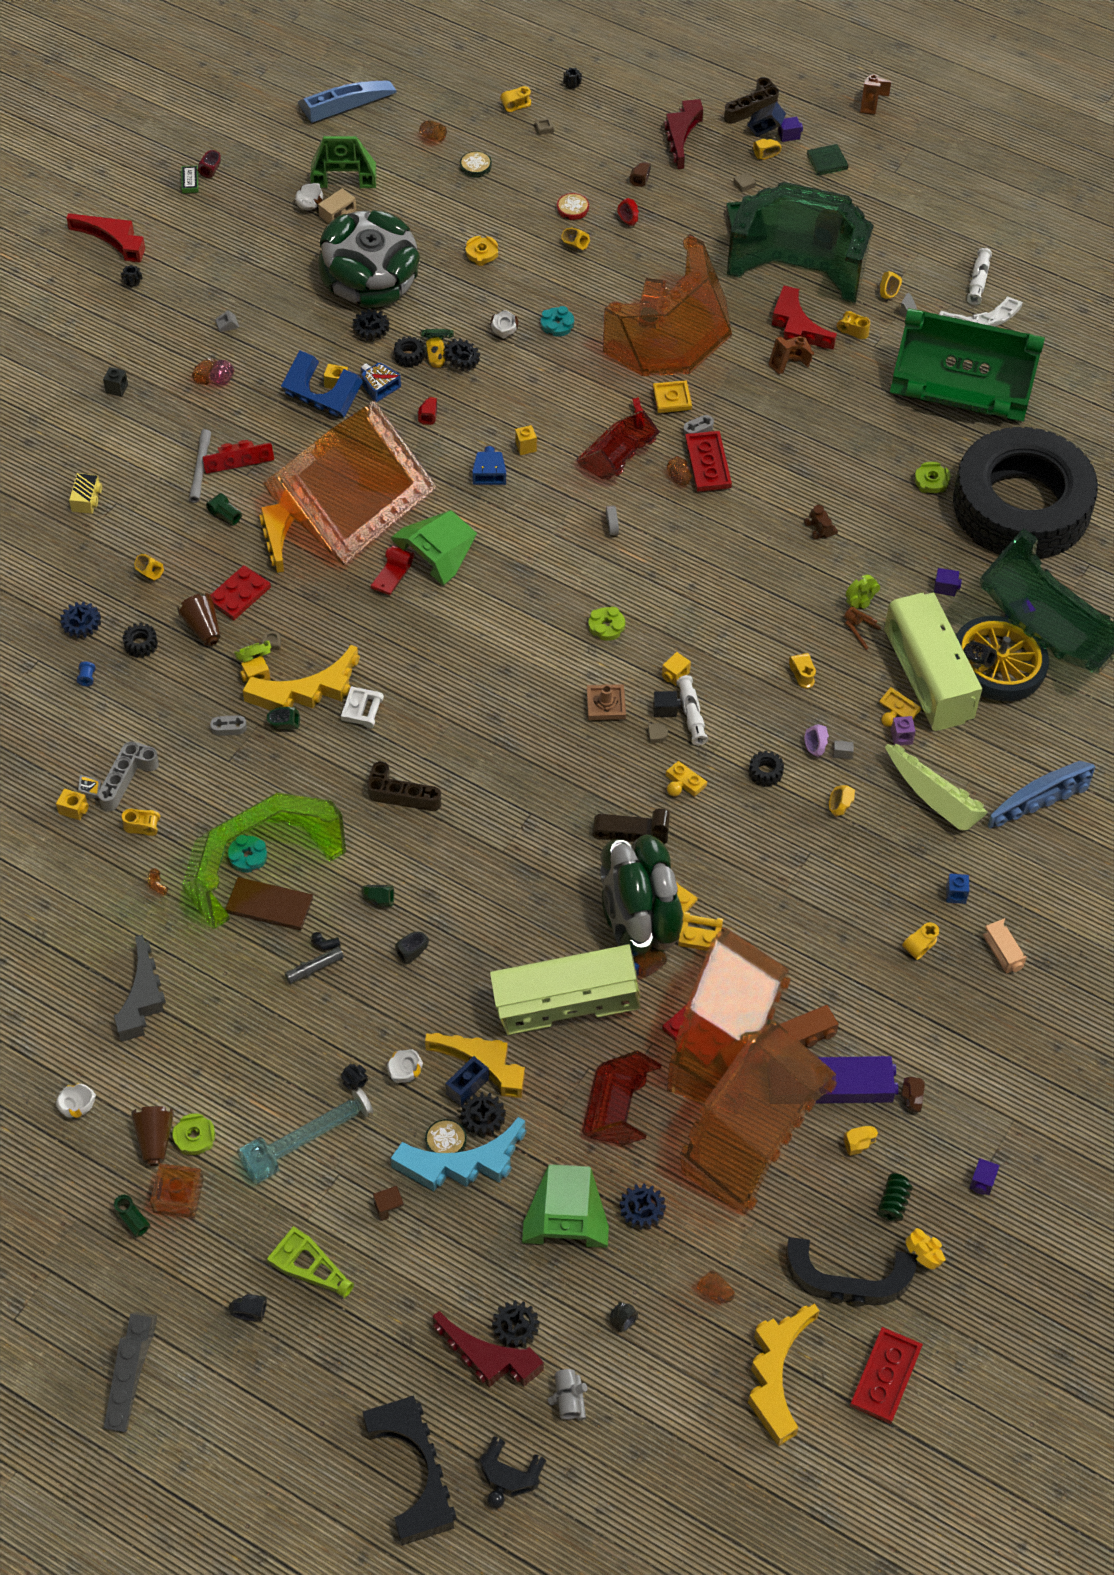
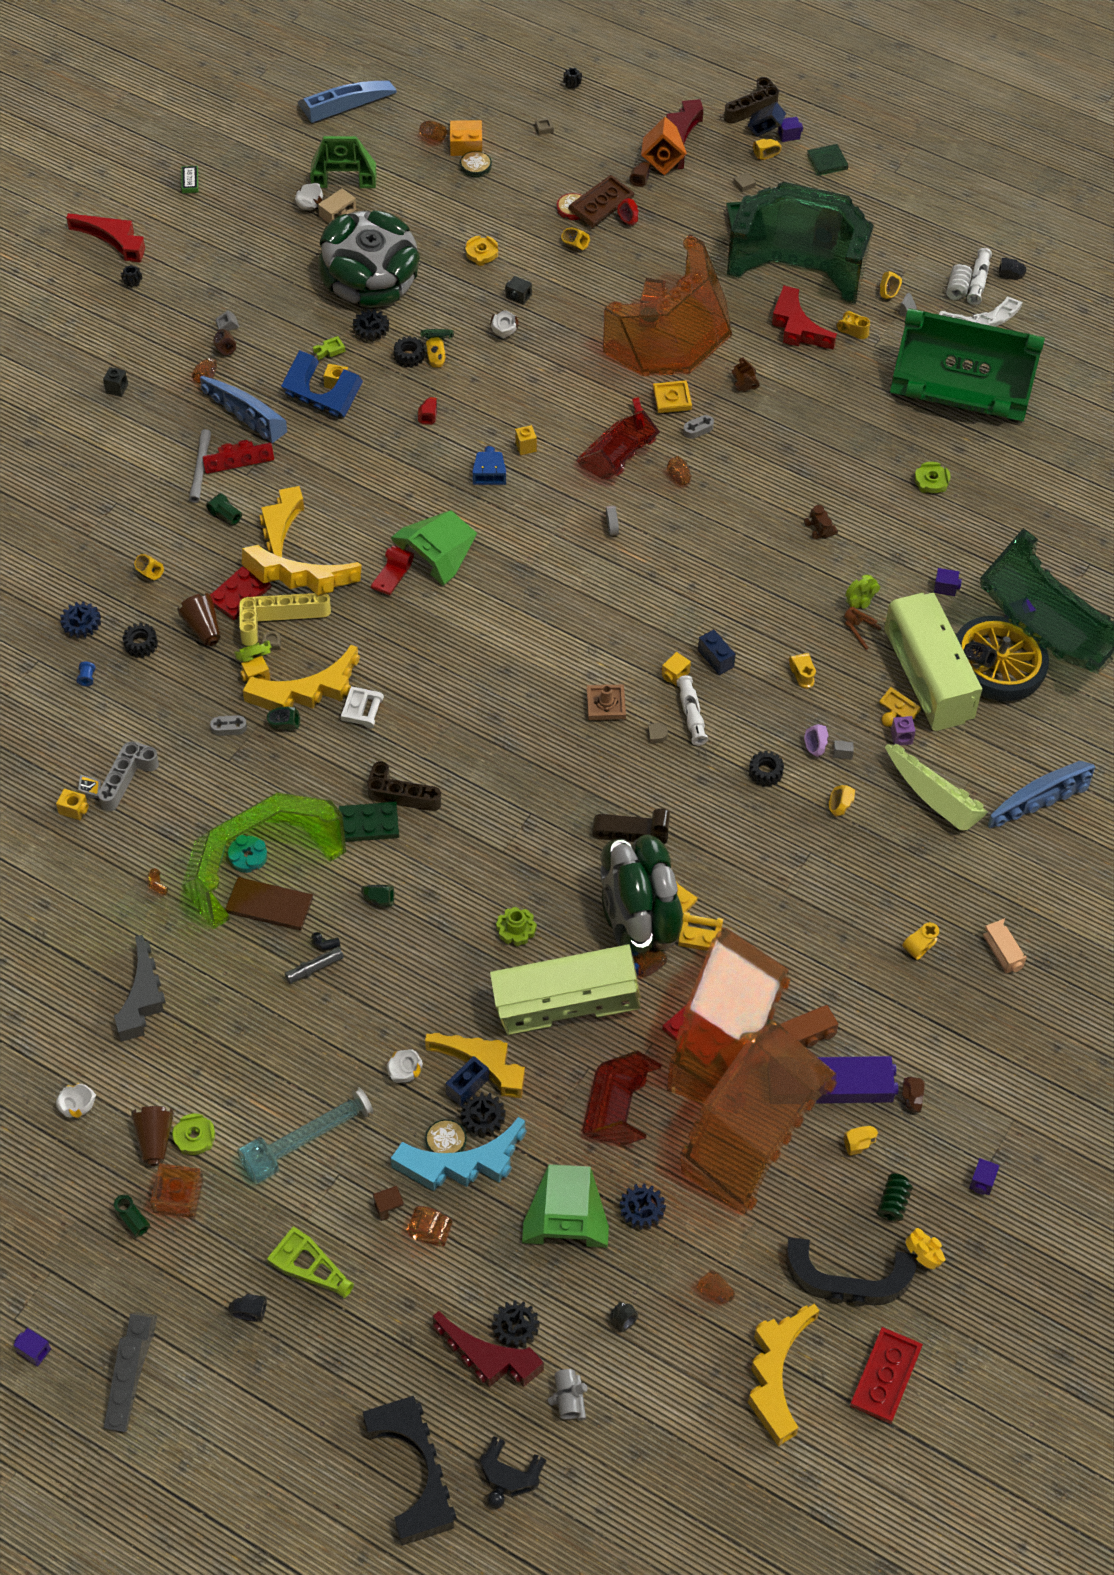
light yellow brick [69,473,102,514] -> none
yellow piece [122,808,161,836] -> none
dark red rock [197,150,221,179] -> none
clear pink piece [210,360,234,385] -> none
clear orange windscreen [262,401,436,565] -> none
black gear [341,1063,368,1091] -> none
torso [360,363,401,403] -> none
pearl dark grey rock [395,931,429,964] -> none
black gear [443,338,480,371] -> none
yellow piece [500,86,531,112] -> none
teal plate [541,306,574,337] -> none
lime plate [588,606,625,641] -> none
black brick [653,691,681,717] -> none
yellow plate [665,761,707,797] -> none
red plate [685,431,732,492] -> none
dark orange tile [768,336,814,375] -> none
dark orange tile [860,74,891,114] -> none
blue brick [946,874,969,904] -> none
black tyre [953,427,1098,560] -> none
none -> dark purple brick [13,1327,51,1367]
none -> medium blue wedge [200,376,287,443]
none -> reddish brown rock [213,329,236,355]
none -> light yellow beam [239,593,331,646]
none -> yellow arch [241,545,362,595]
none -> lime plate [313,336,346,360]
none -> dark green plate [339,802,399,842]
none -> clear orange piece [407,1206,453,1247]
none -> light orange slope [450,120,482,156]
none -> lime plant [496,907,537,946]
none -> pearl dark grey brick [505,276,532,305]
none -> reddish brown tile [568,175,635,228]
none -> orange slope [641,117,687,176]
none -> dark blue brick [698,630,736,675]
none -> reddish brown piece [732,357,760,392]
none -> white piece [946,264,972,300]
none -> black rock [999,258,1026,280]

